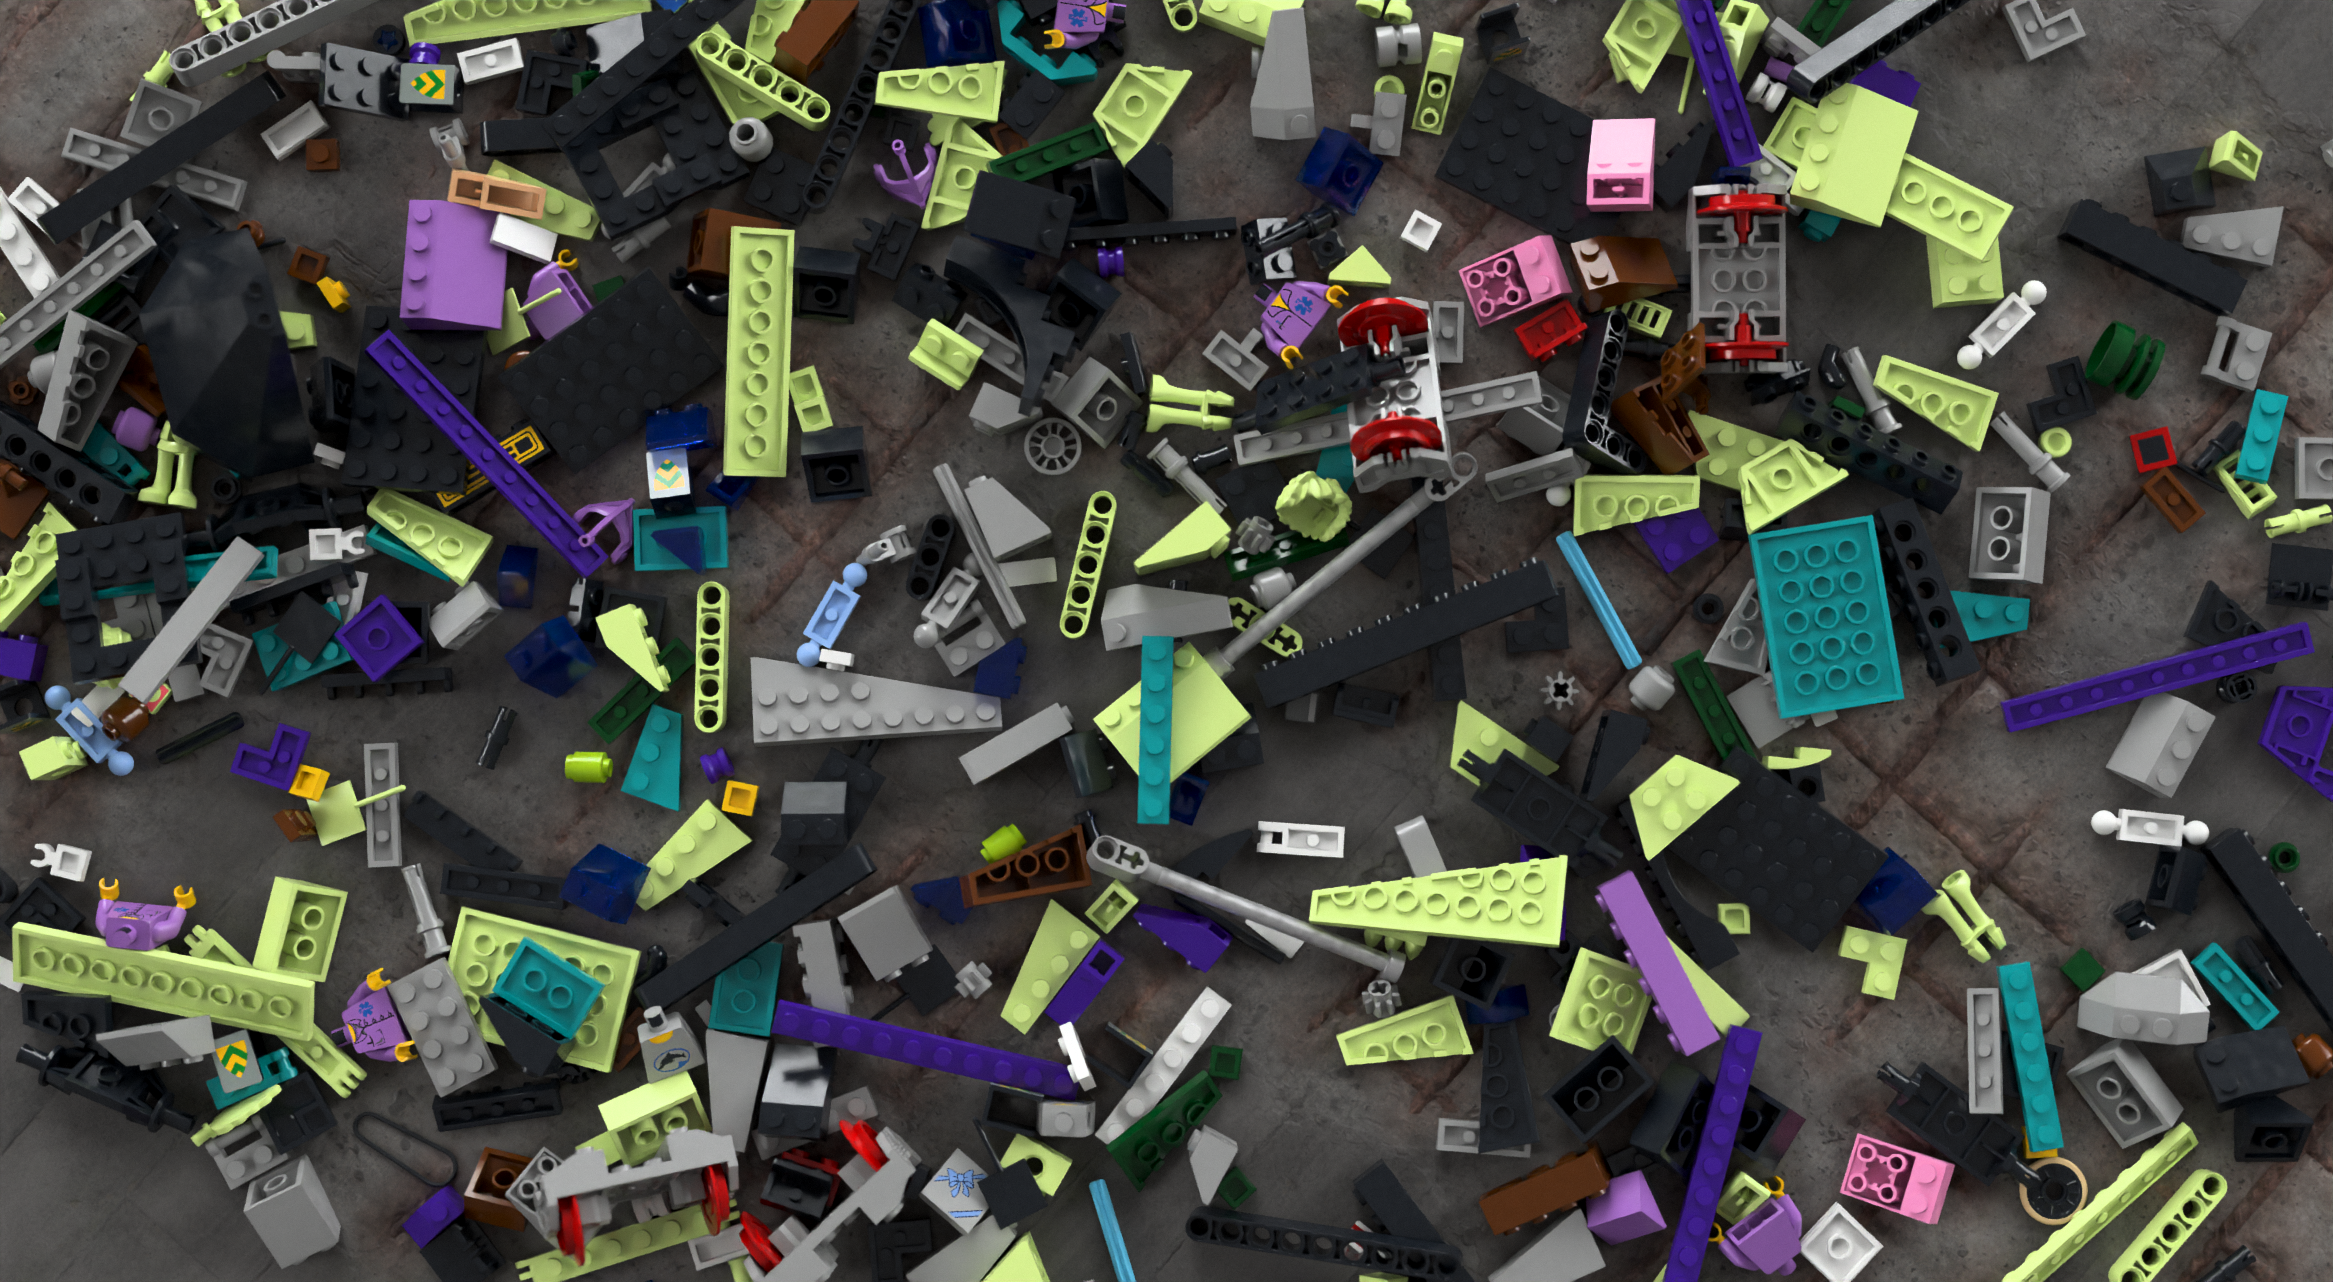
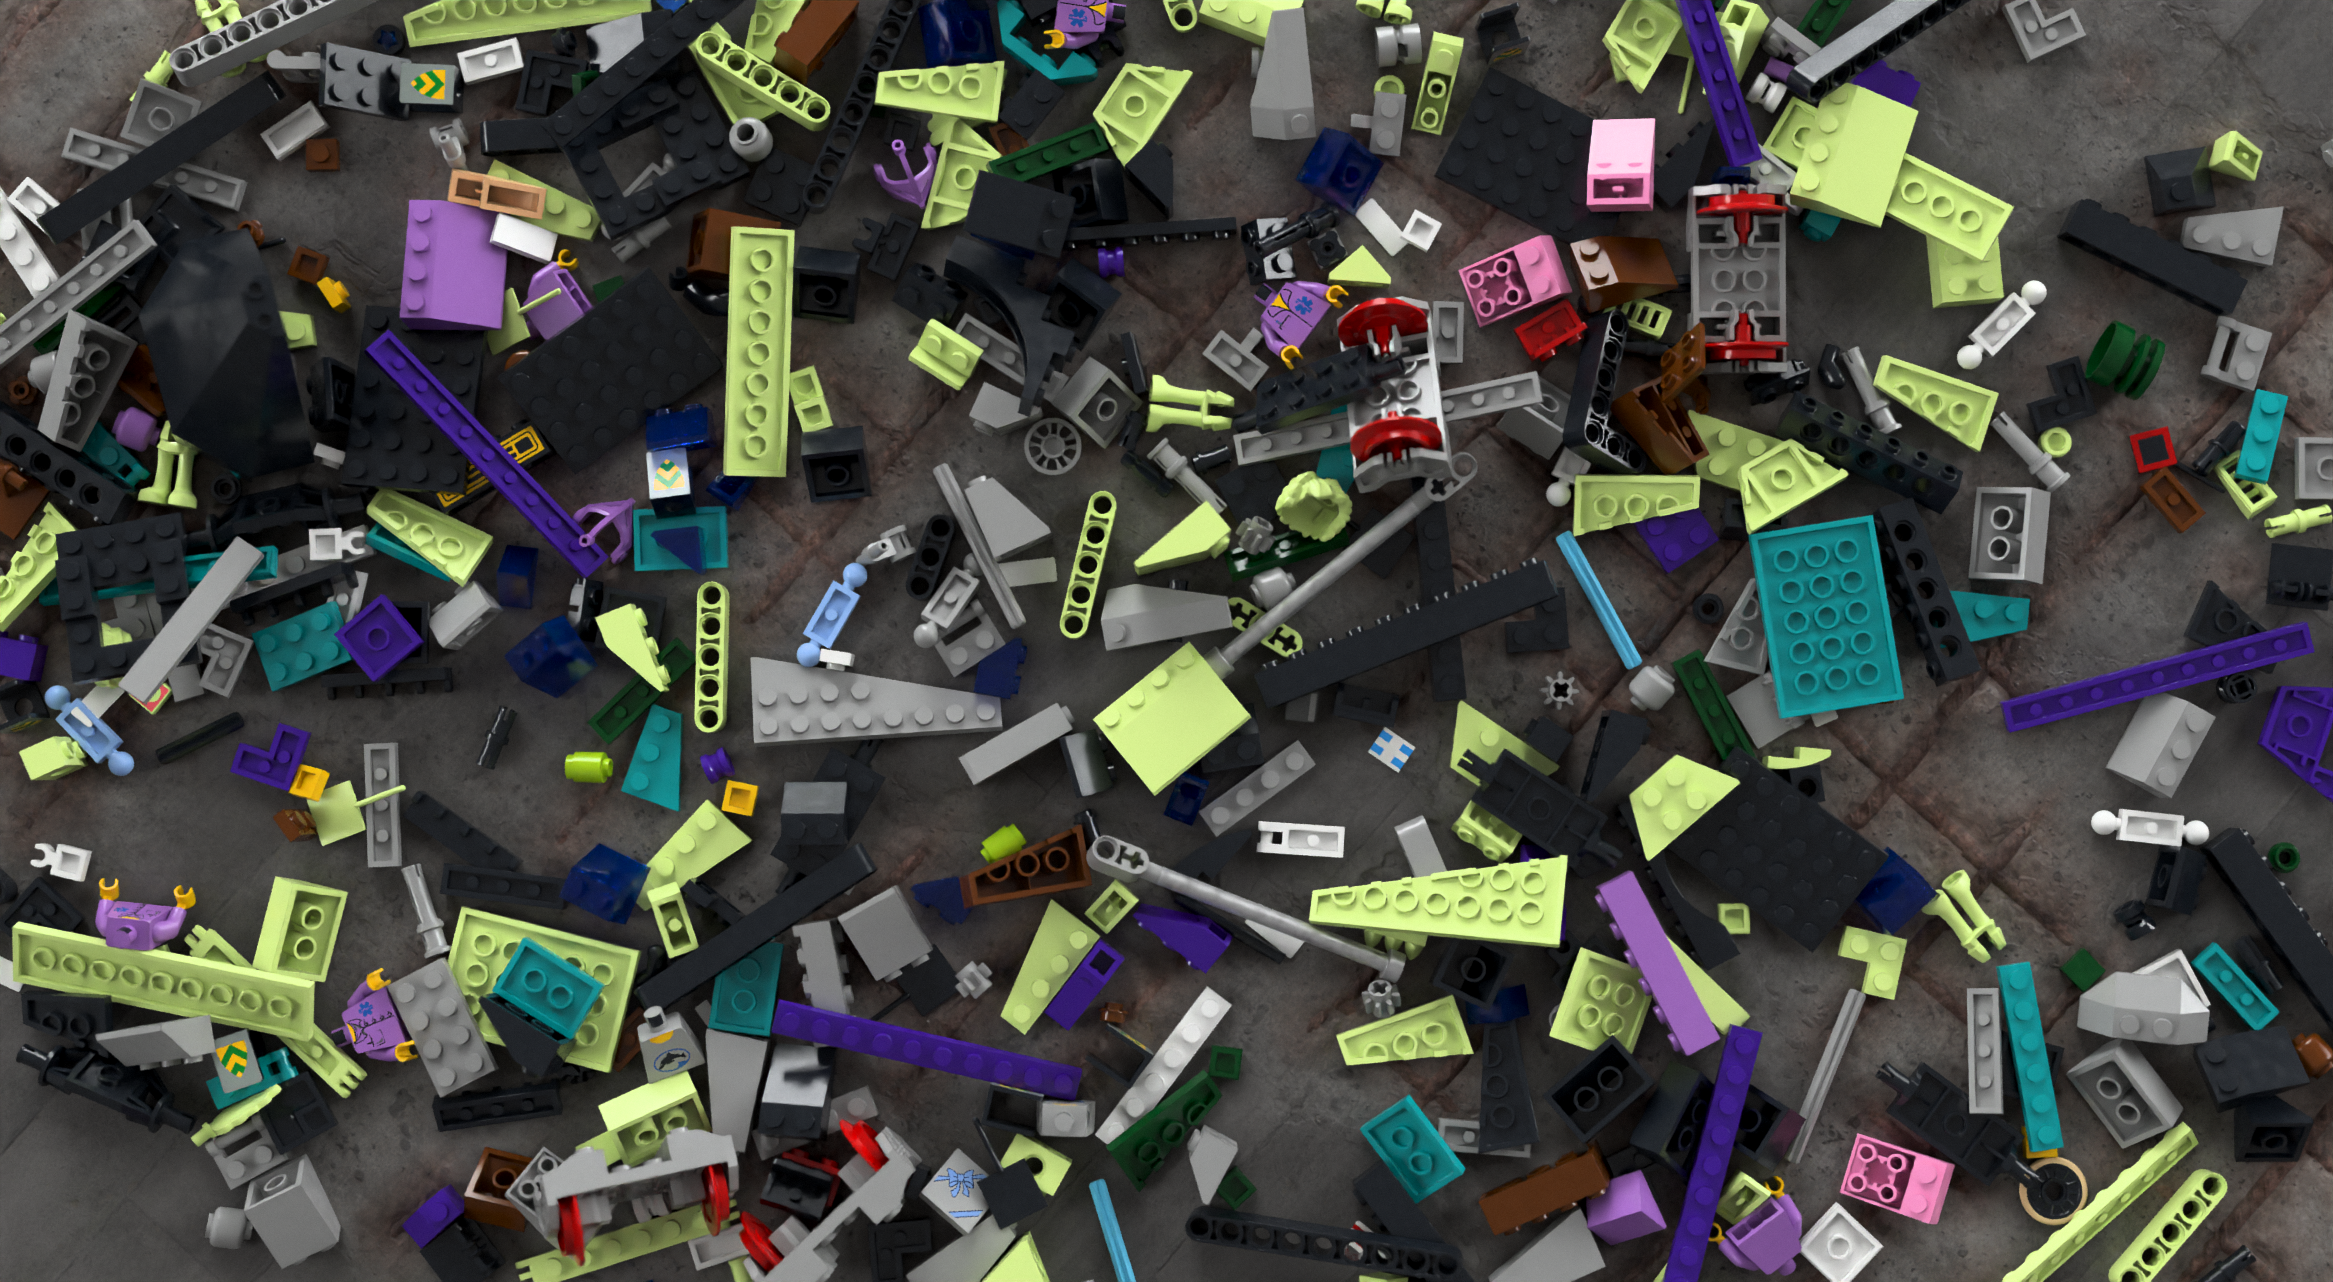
reddish brown head [101,697,150,742] -> none
black piece [258,590,342,695] -> none
black piece [353,1112,458,1187] -> none
dark purple wheel [408,42,441,64] -> none
white plate [1058,1022,1096,1091] -> none
teal plate [1137,636,1174,824] -> none
light grey plate [1485,447,1584,503] -> none
dark green tile [1828,396,1865,420] -> none
none -> light grey head [205,1207,253,1249]
none -> yellowish green brick [647,882,699,958]
none -> reddish brown plate [1098,1002,1128,1023]
none -> light grey plate [1199,740,1316,837]
none -> white sticker [1354,198,1408,256]
none -> teal plate [1359,1095,1466,1204]
none -> white sticker [1368,727,1415,772]
none -> yellowish green bracket [1451,800,1523,863]
none -> light grey axle [1783,989,1866,1164]

